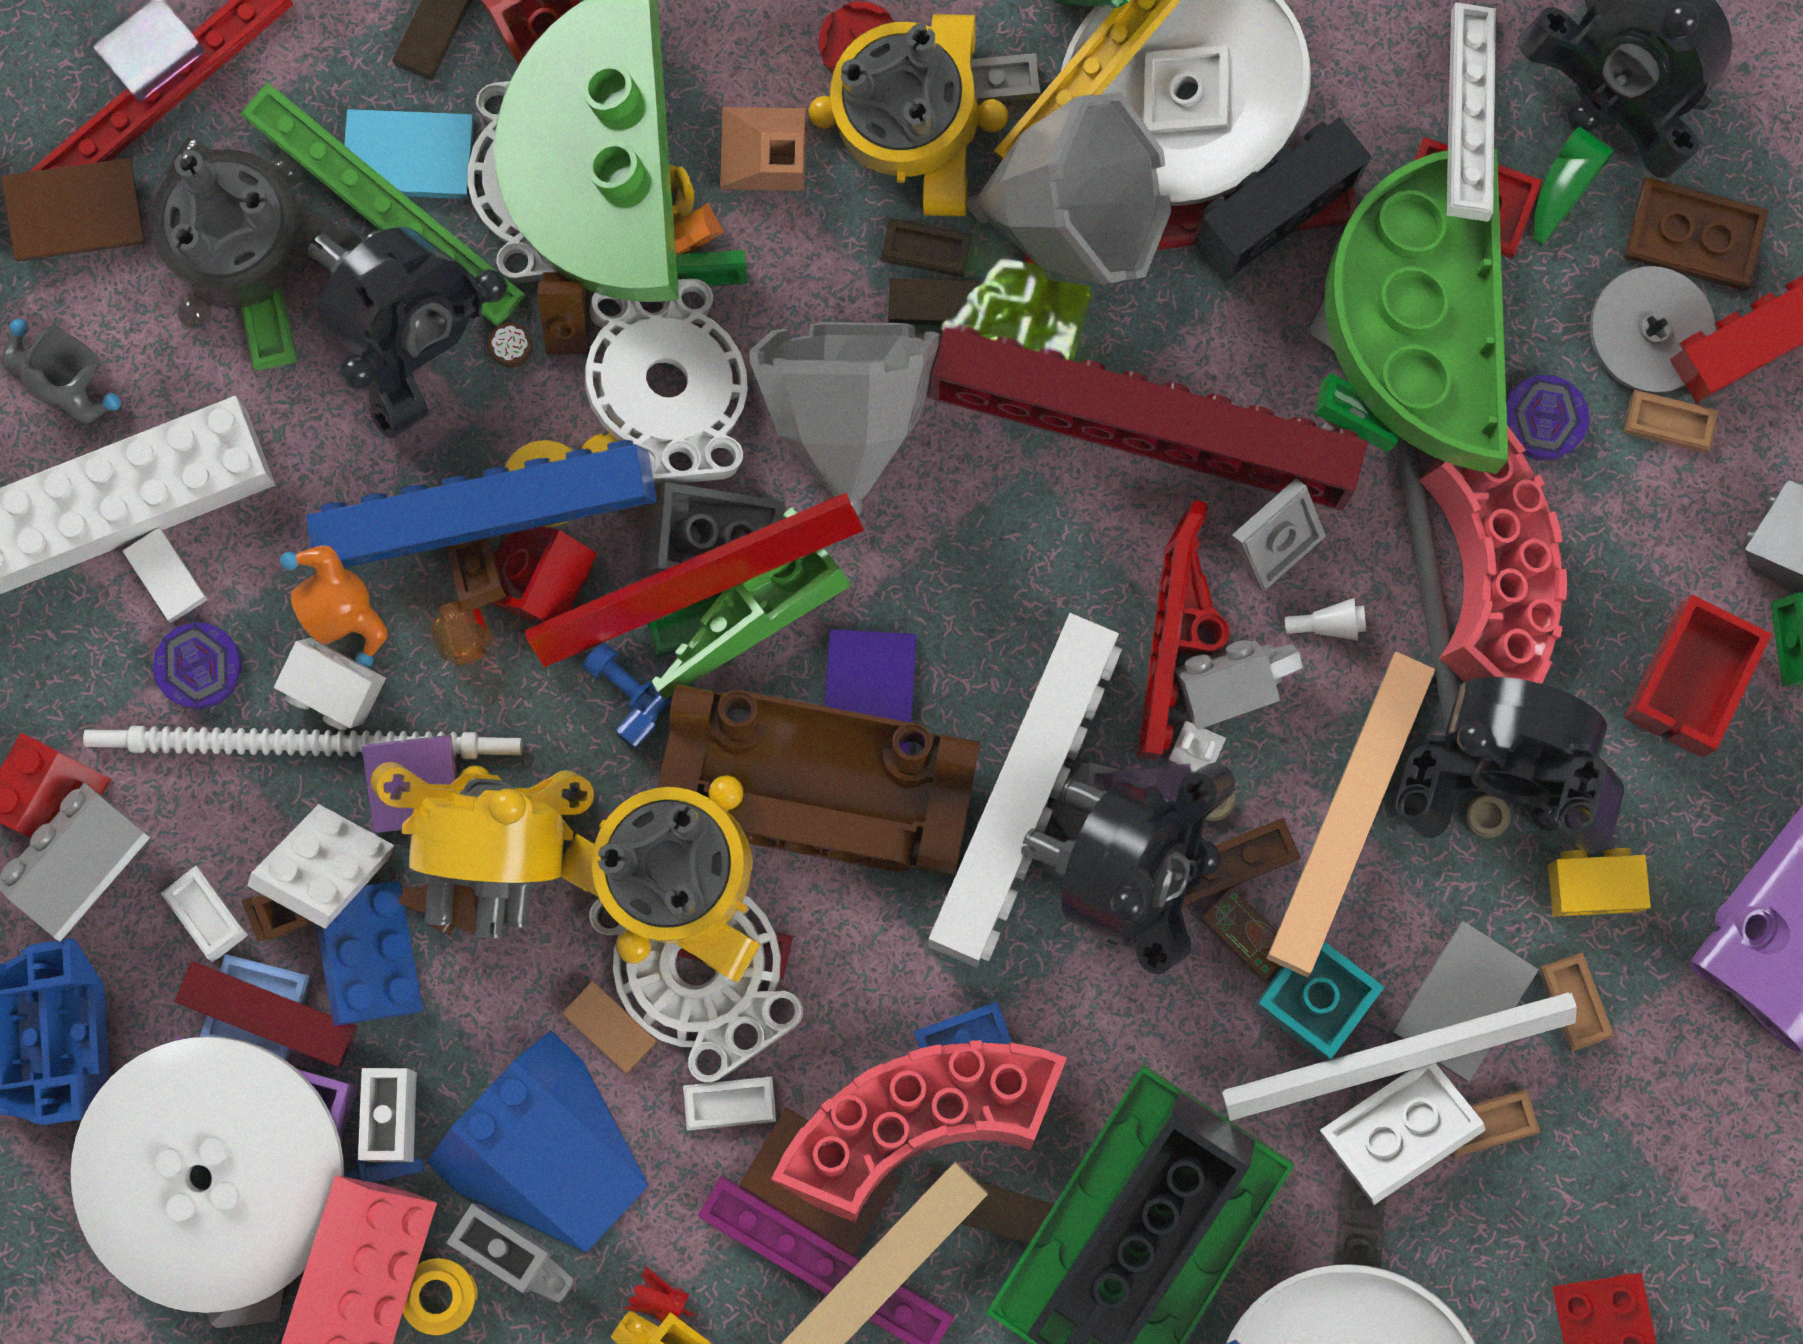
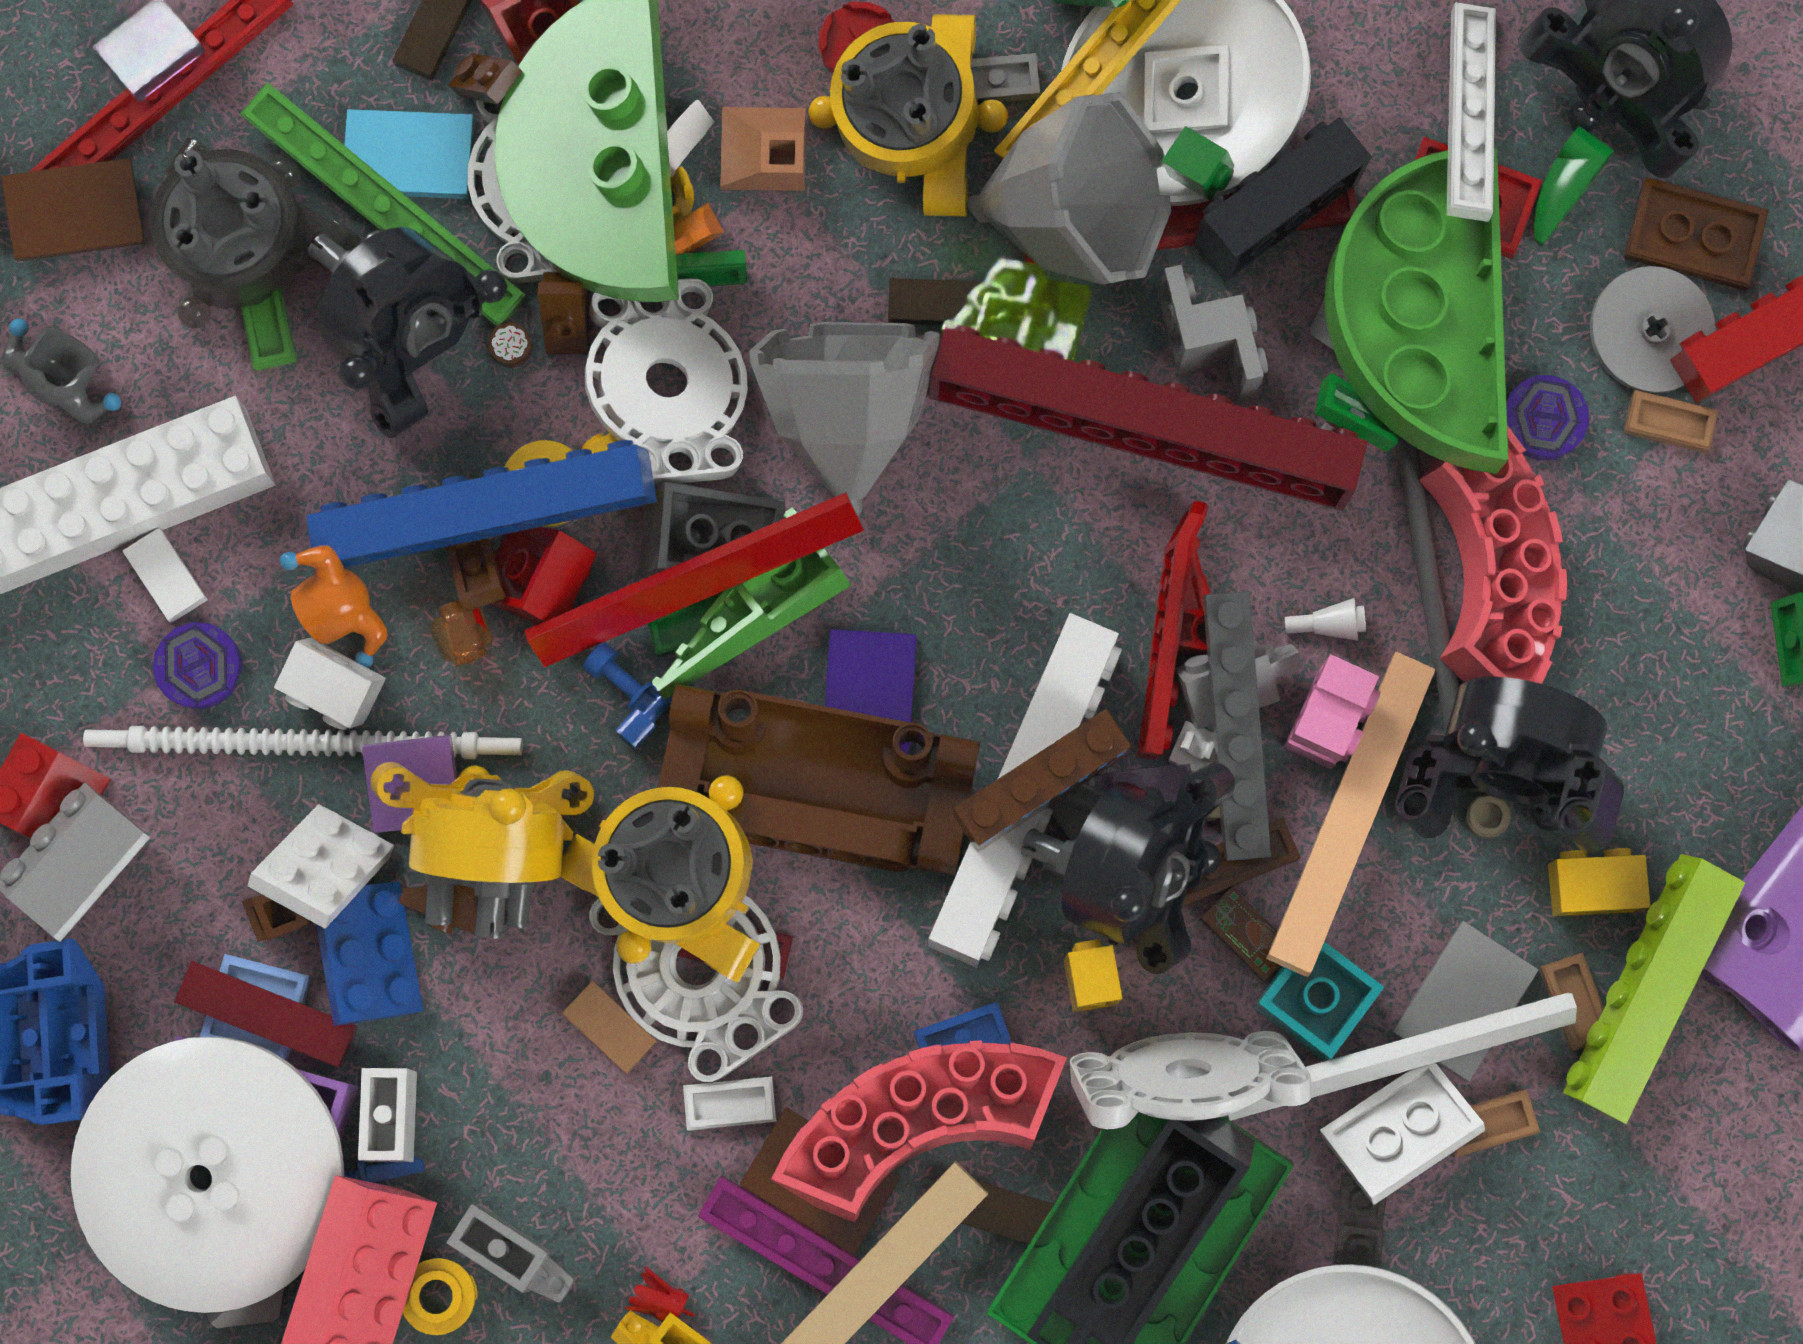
white tile [161,866,249,962] -> none
blue wedge [427,1030,649,1253] -> none
dark brown tile [881,218,972,278] -> none
light grey tile [1232,478,1326,591] -> none
red piece [1623,594,1772,758] -> none
none -> reddish brown plate [448,53,522,104]
none -> white sticker [667,100,714,177]
none -> reddish brown brick [953,709,1132,852]
none -> yellow brick [1063,939,1123,1013]
none -> white piece [1070,1031,1311,1129]
none -> light grey bracket [1157,265,1268,403]
none -> green brick [1161,126,1235,201]
none -> dark grey plate [1203,591,1271,861]
none -> bright pink brick [1283,654,1381,769]
none -> lime brick [1563,854,1746,1124]

